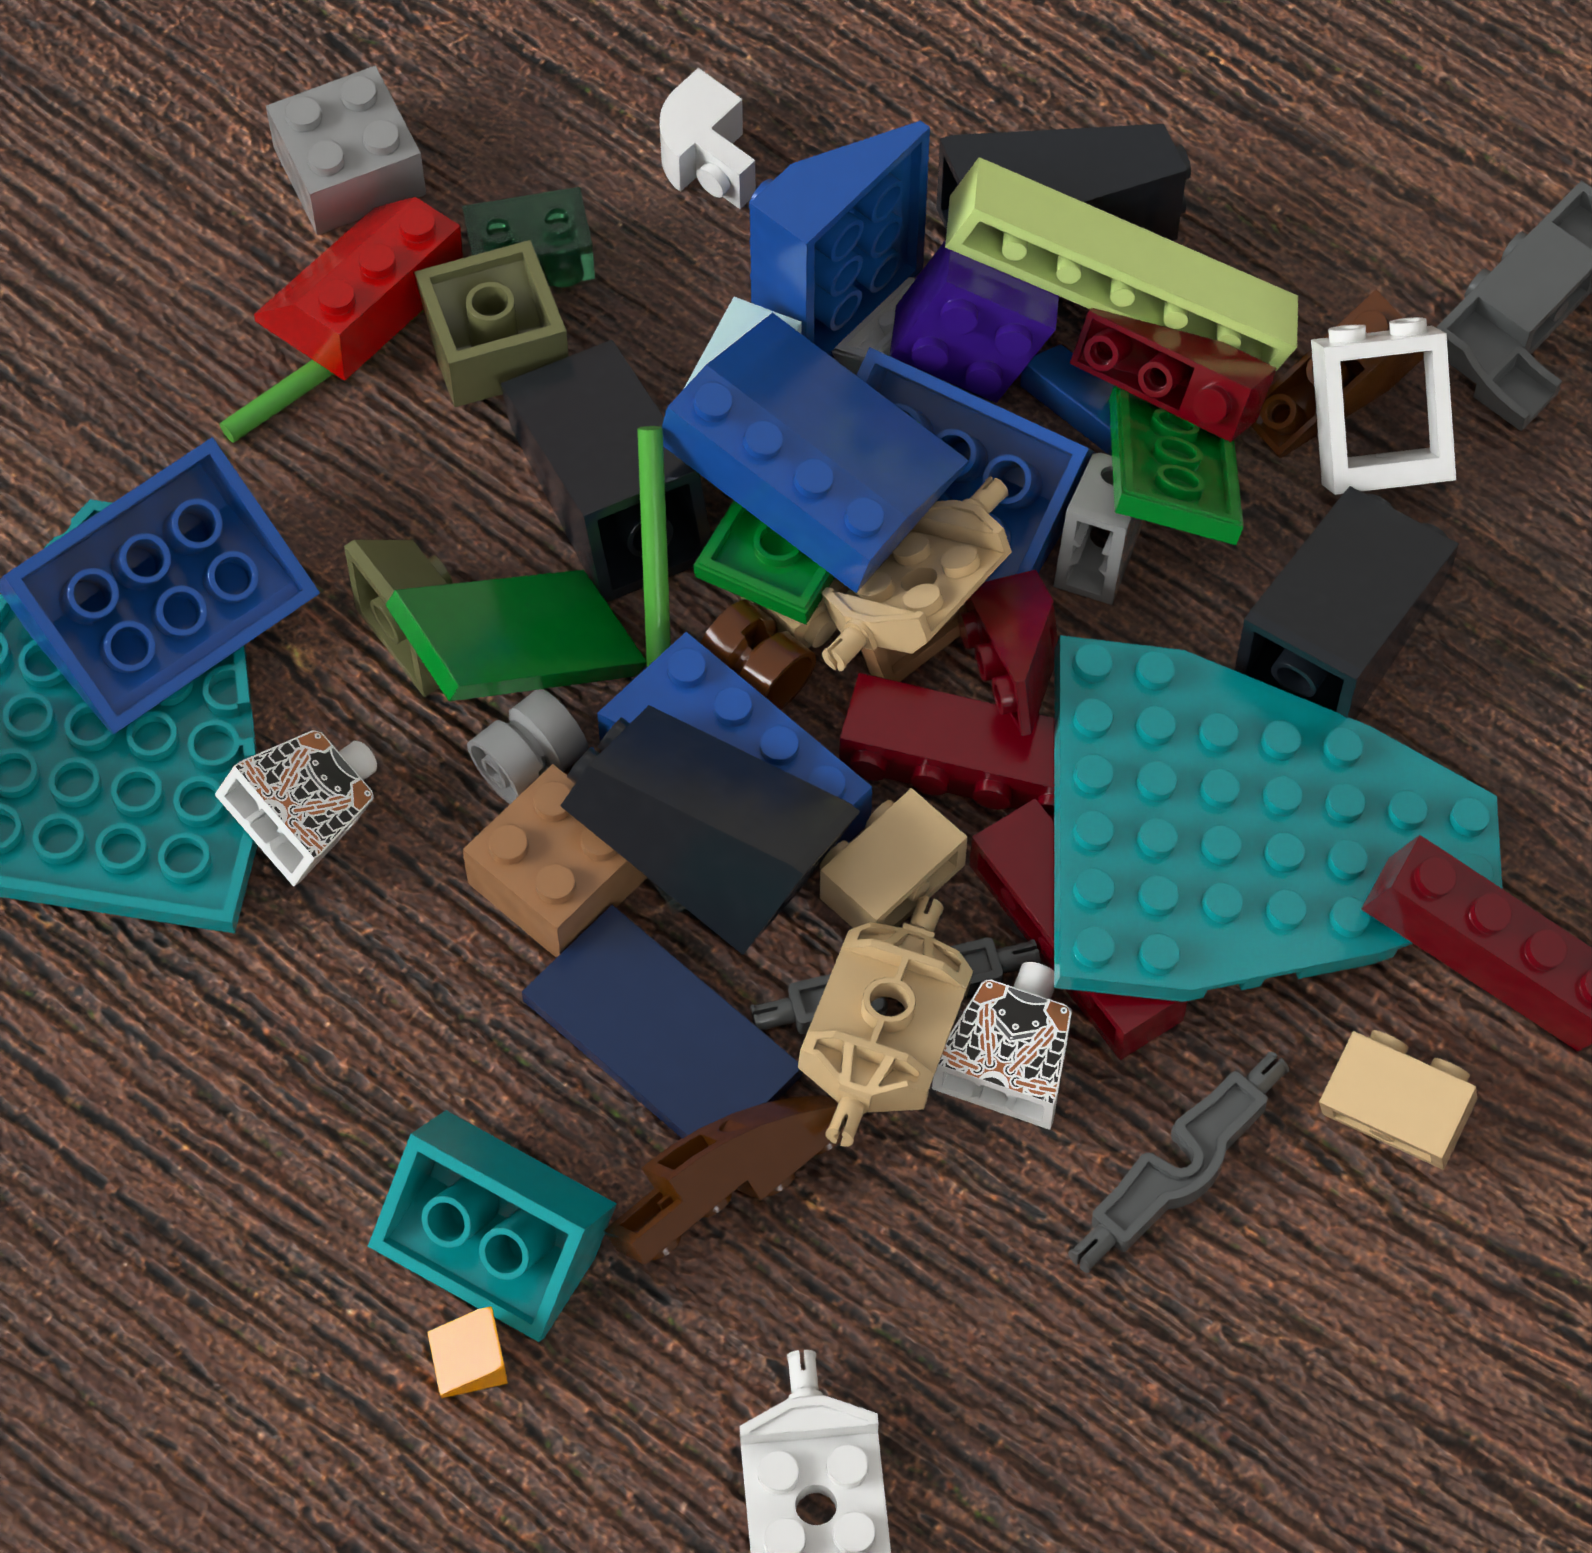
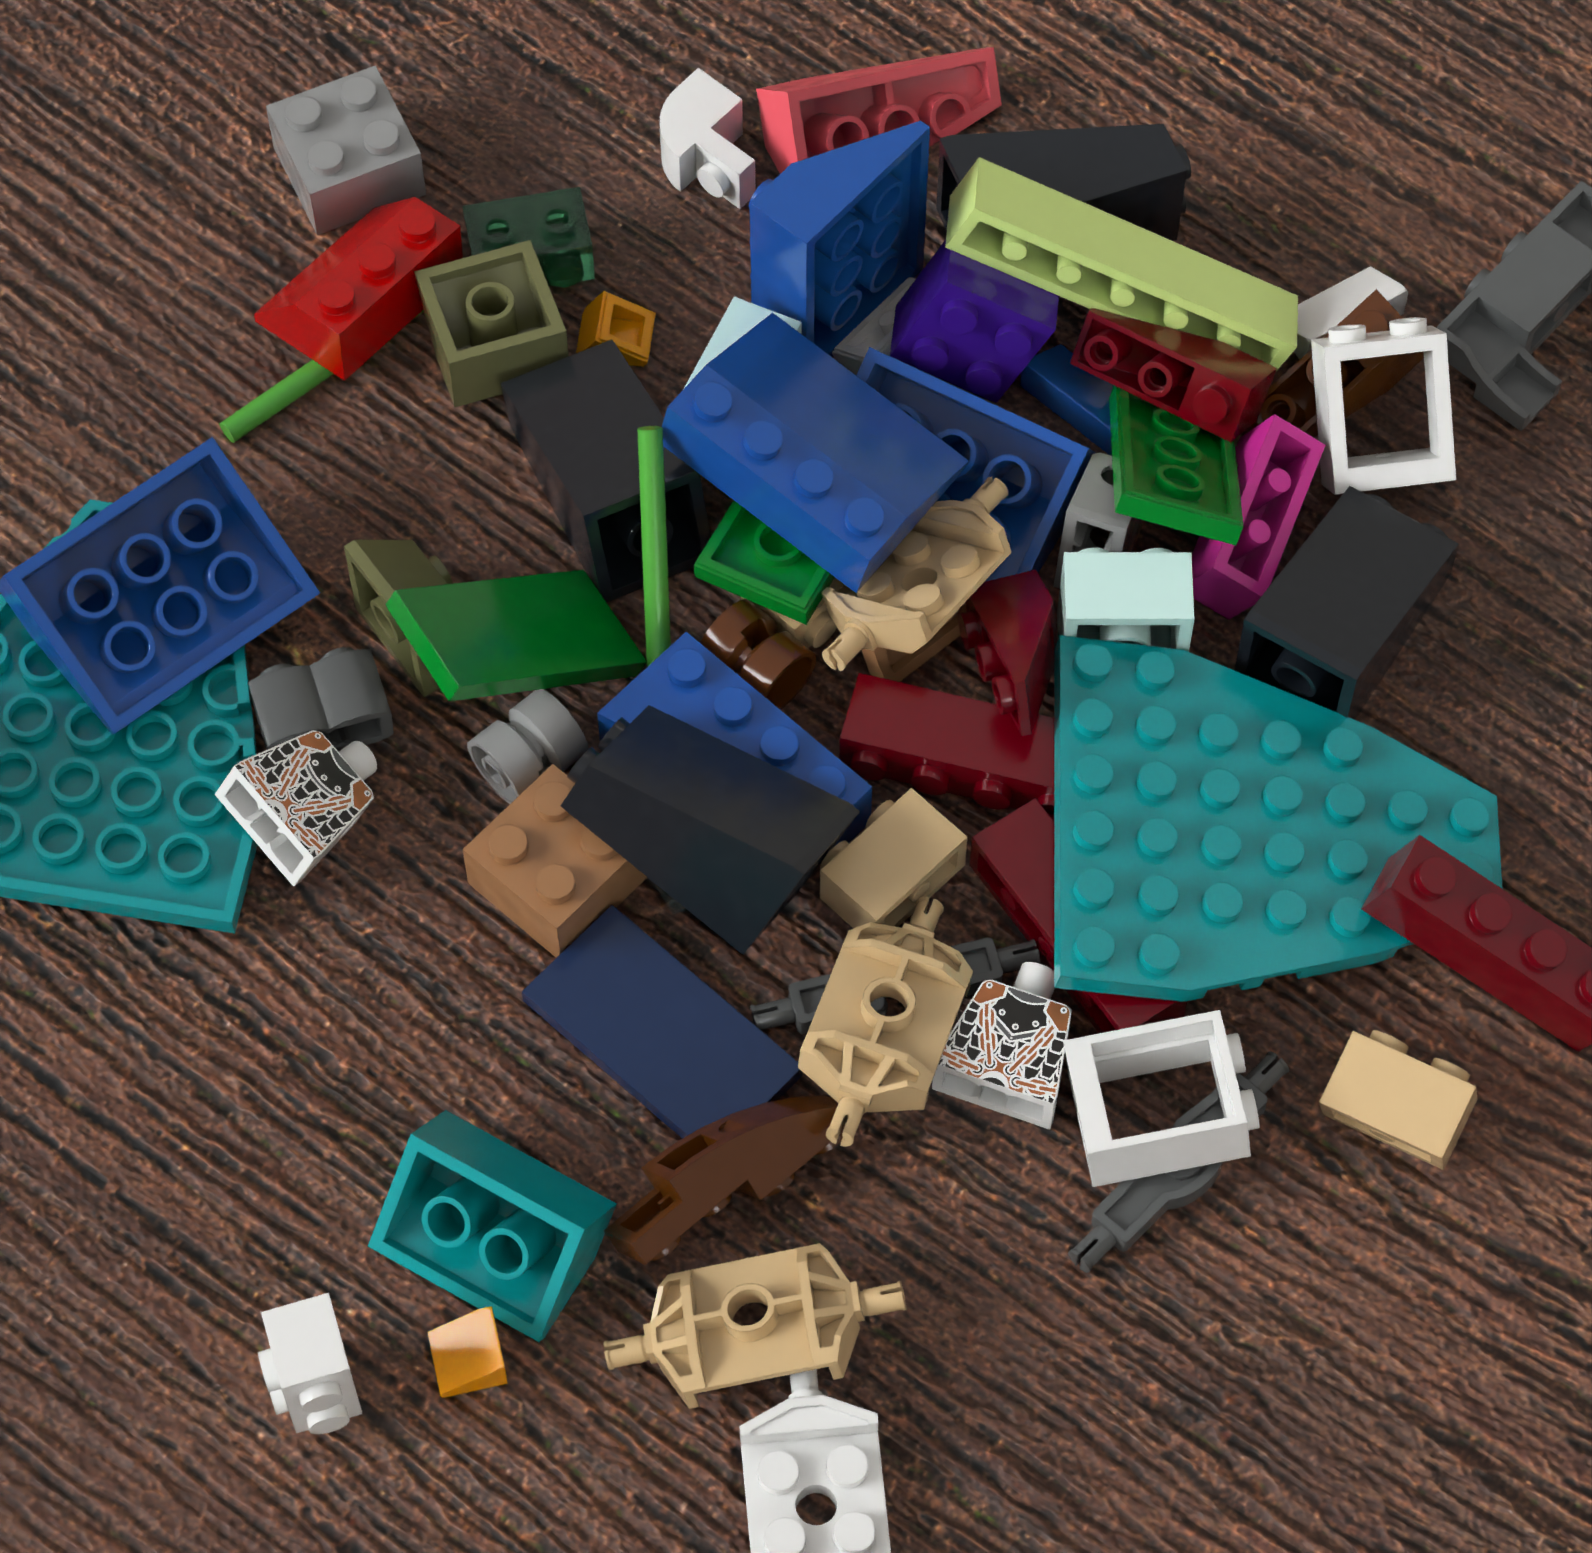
none -> dark grey brick [248,647,394,751]
none -> white brick [257,1293,362,1434]
none -> light orange slope [576,291,656,367]
none -> tan plate [604,1243,907,1409]
none -> coral wedge [756,47,1002,174]
none -> light aqua brick [1057,548,1195,652]
none -> white window [1063,1010,1260,1187]
none -> dark pink brick [1192,414,1326,619]
none -> white slope [1294,266,1408,359]

